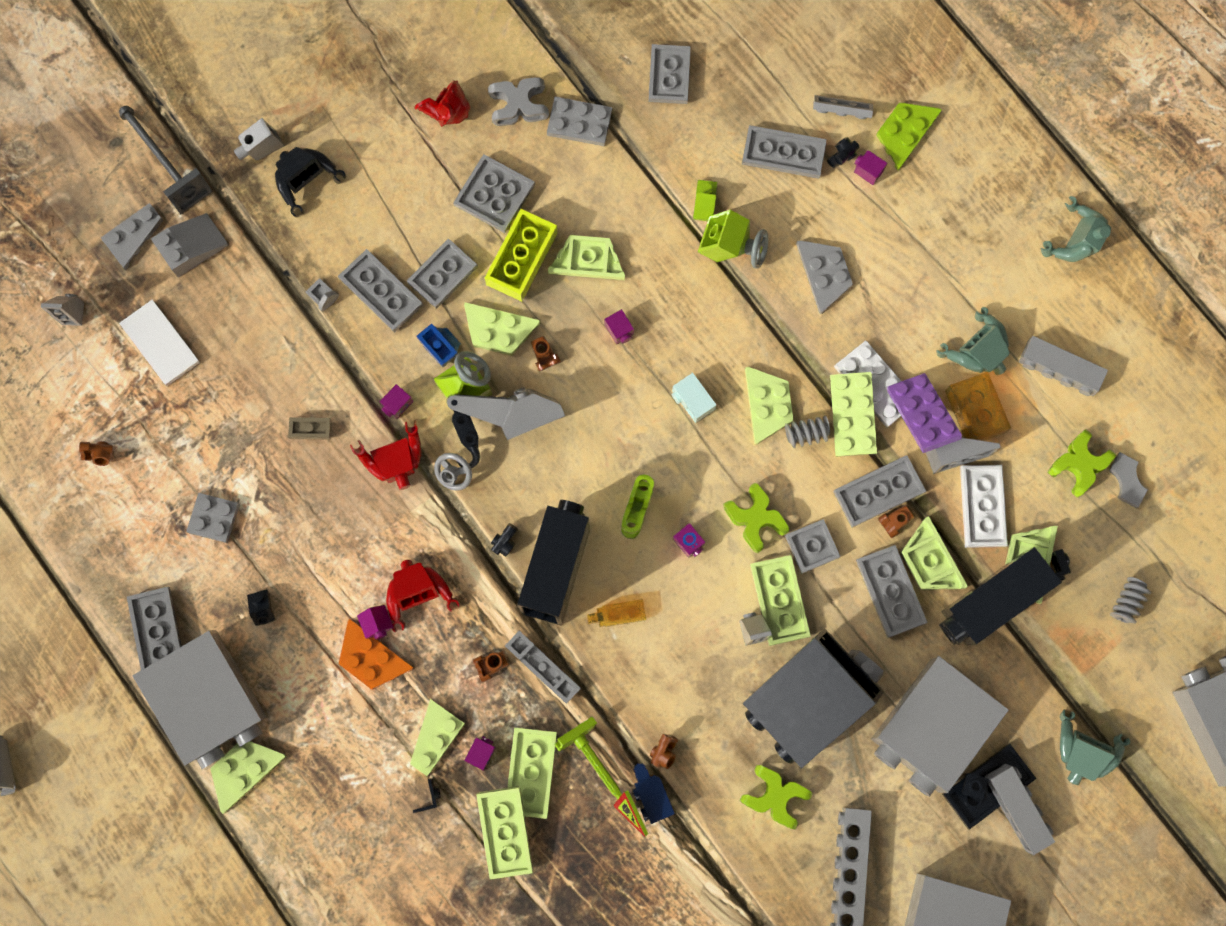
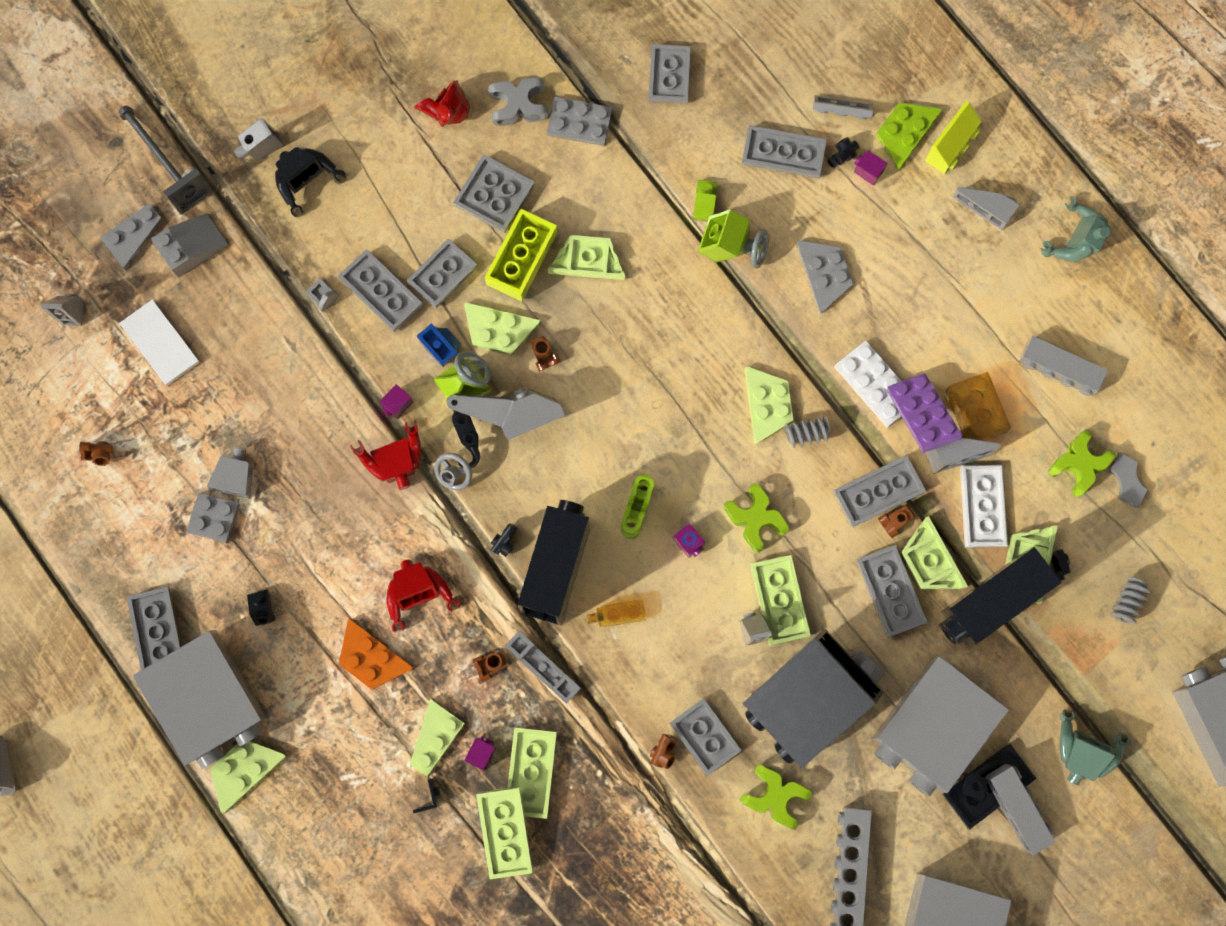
dark tan plate [288,417,332,440] -> none
magenta brick [357,605,394,640] -> none
lime piece [554,716,648,837] -> none
magenta brick [604,309,634,345] -> none
dark blue hinge [632,763,675,824] -> none
light aqua brick [671,373,716,423] -> none
light grey plate [785,519,840,574] -> none
yellowish green plate [830,372,877,457] -> none
sand green torso [936,307,1009,375] -> none
none -> light grey torso [207,448,253,499]
none -> light grey plate [669,698,742,776]
none -> neon yellow slope [925,100,982,174]
none -> light grey slope [953,187,1019,230]

